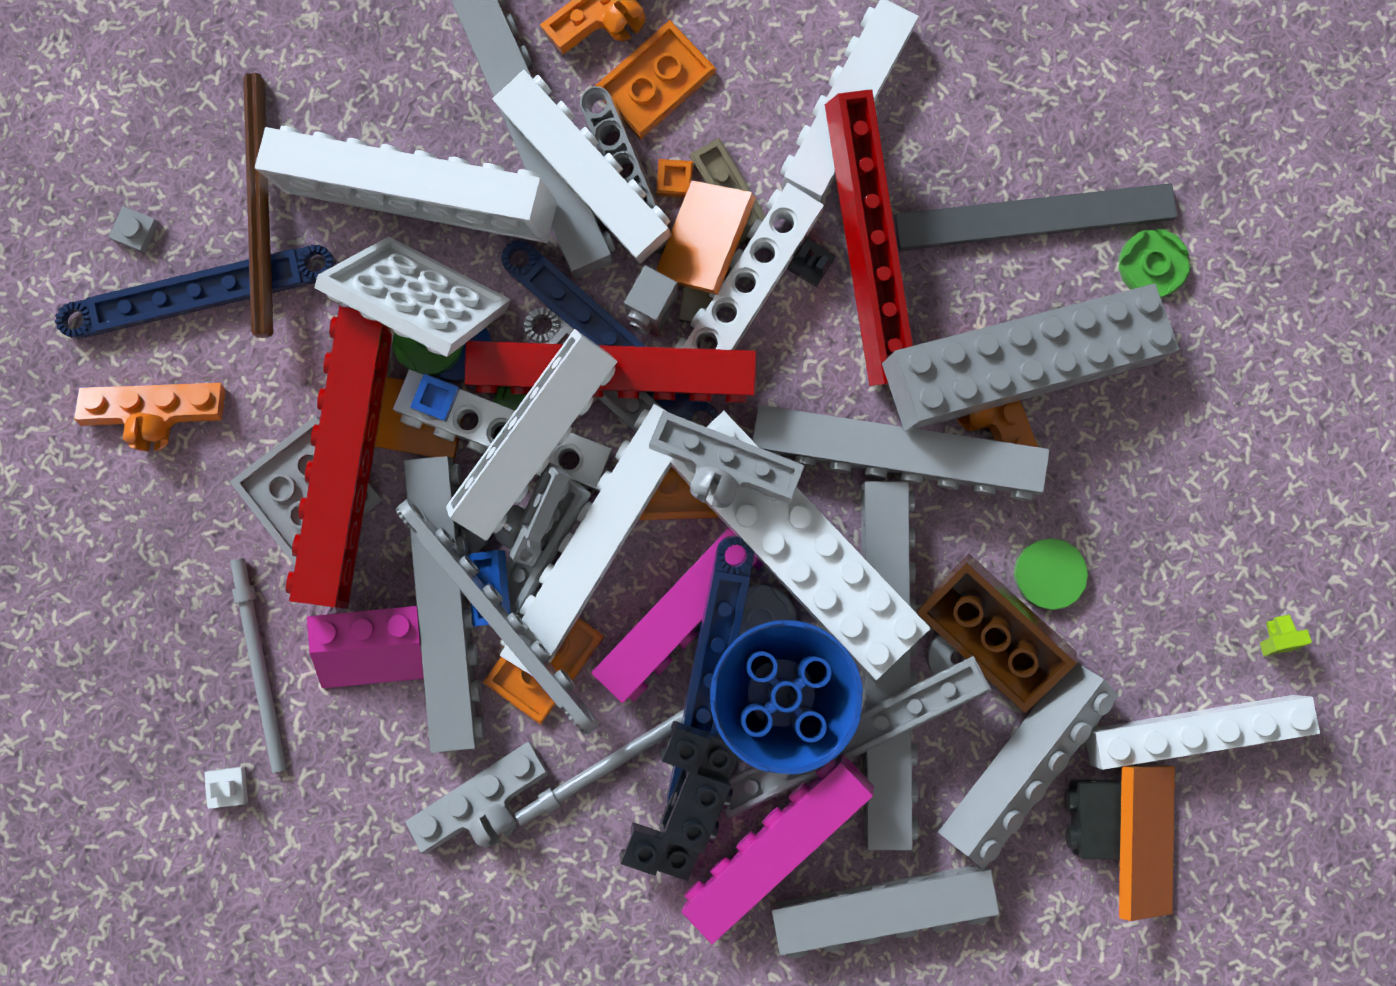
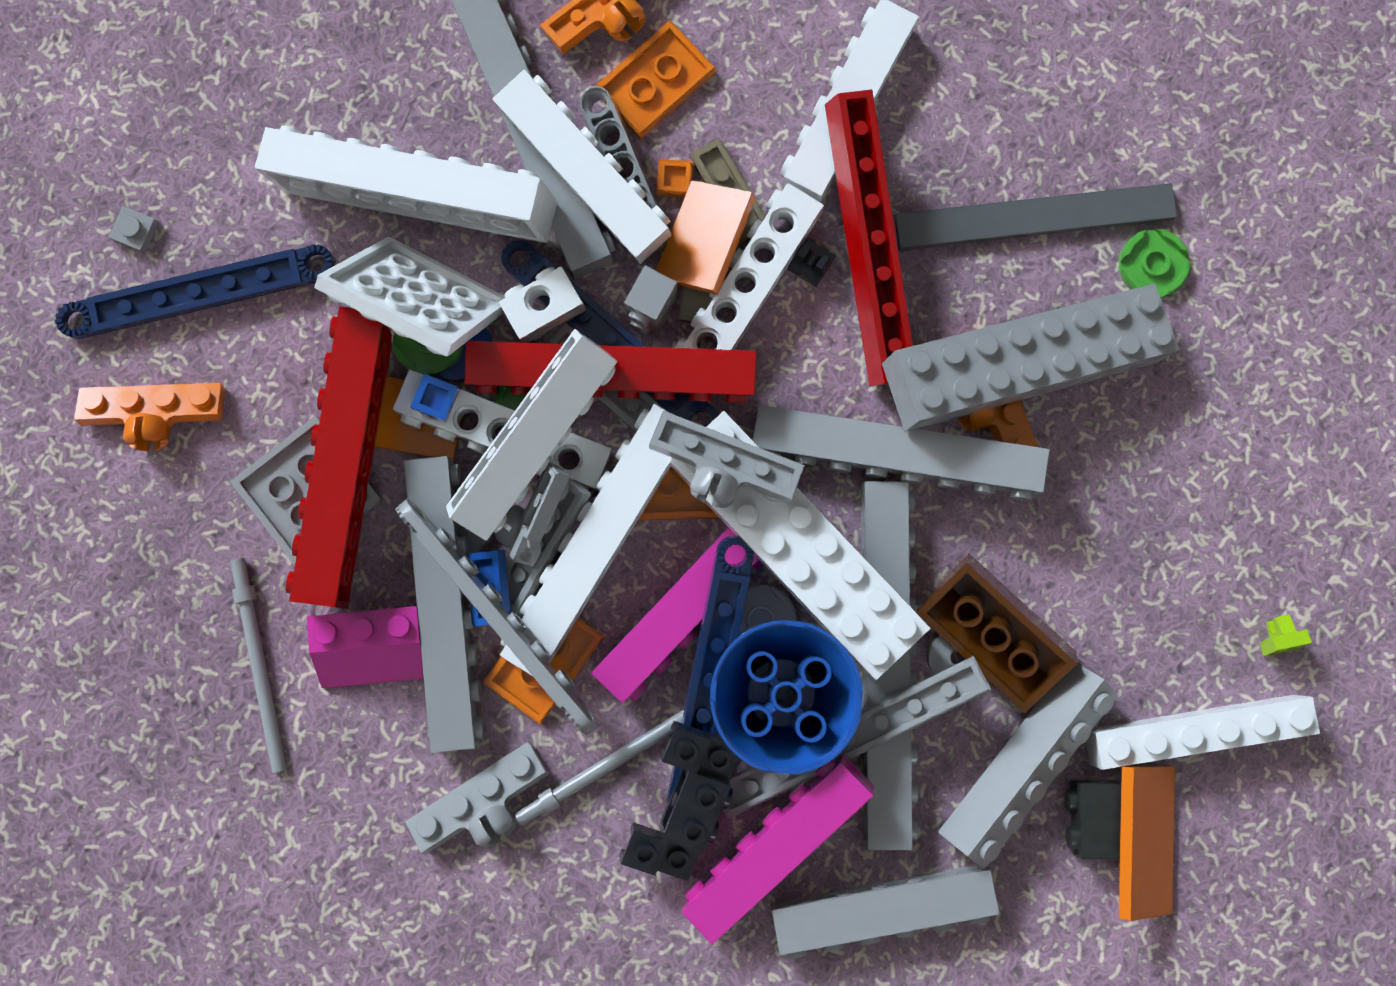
white tile [205,766,248,809] -> none
reddish brown axle [243,73,274,338] -> none
bright green tile [1014,538,1088,610] -> none
none -> white brick [499,266,586,343]

